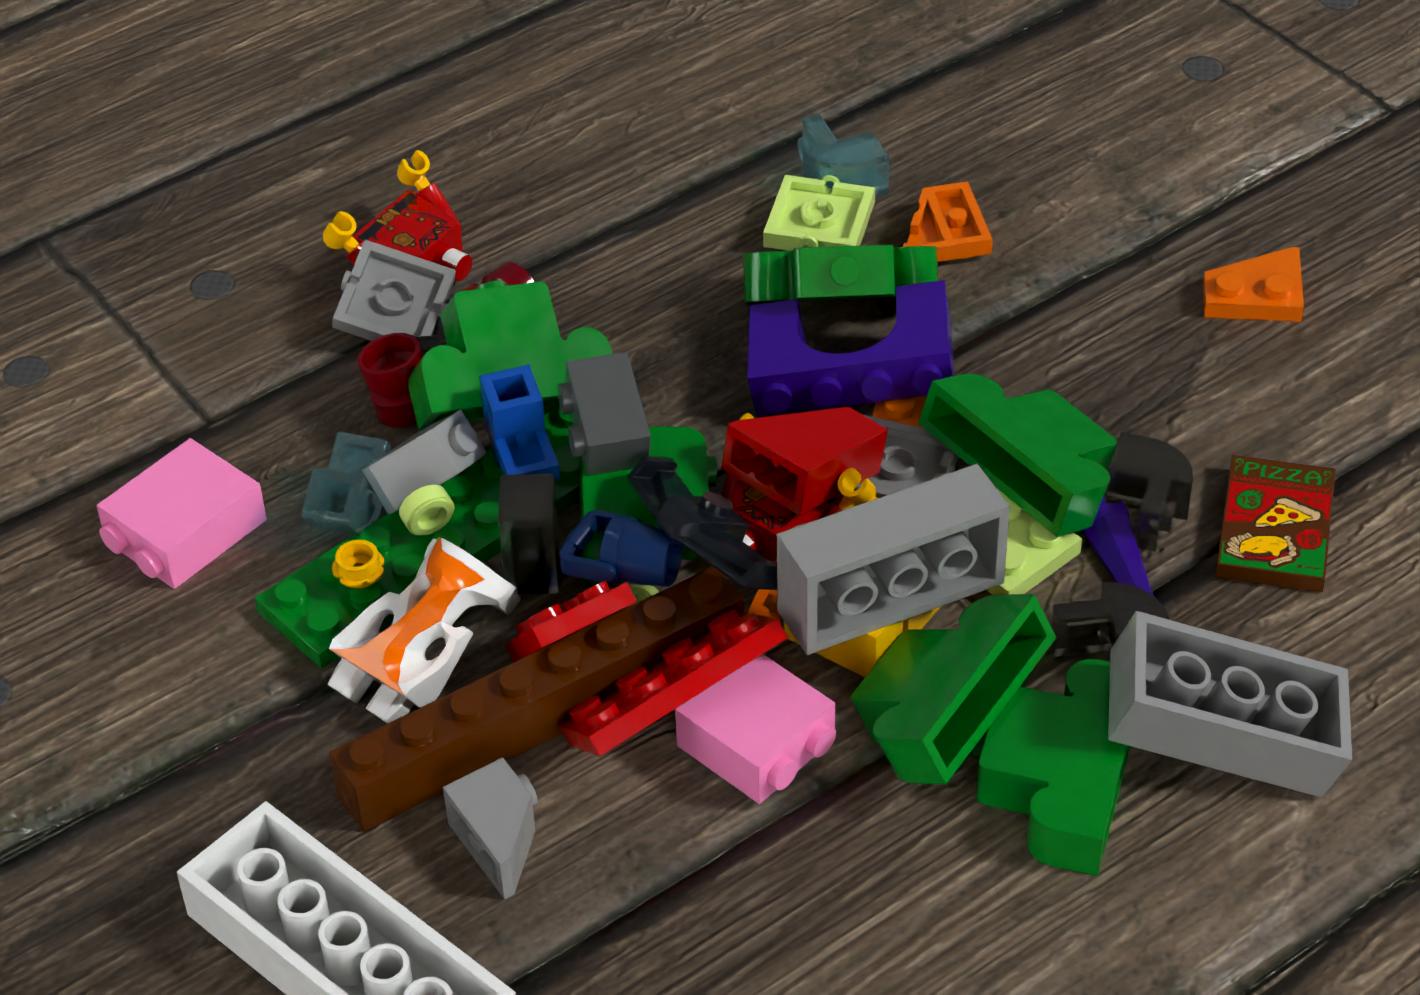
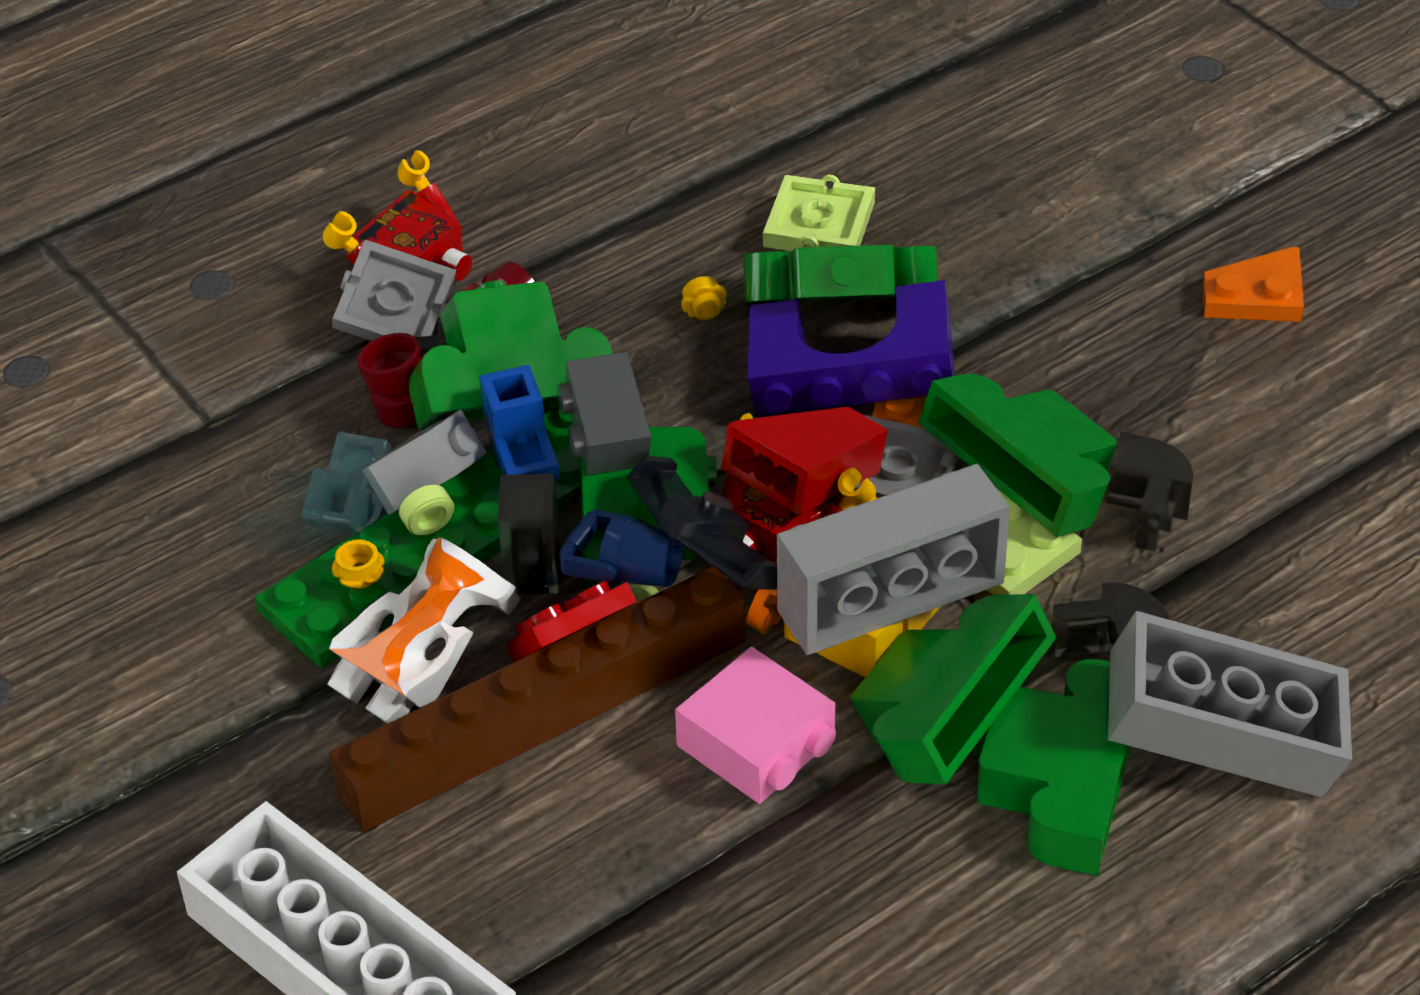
bright pink brick [96,438,267,589] -> none
light grey slope [443,758,538,900] -> none
red plate [558,610,788,756] -> none
clear light blue brick [798,114,889,197] -> none
orange wing [903,181,993,262] -> none
dark purple bar [1080,497,1155,615] -> none
tile [1215,455,1336,592] -> none
none -> yellow plate [681,276,727,320]

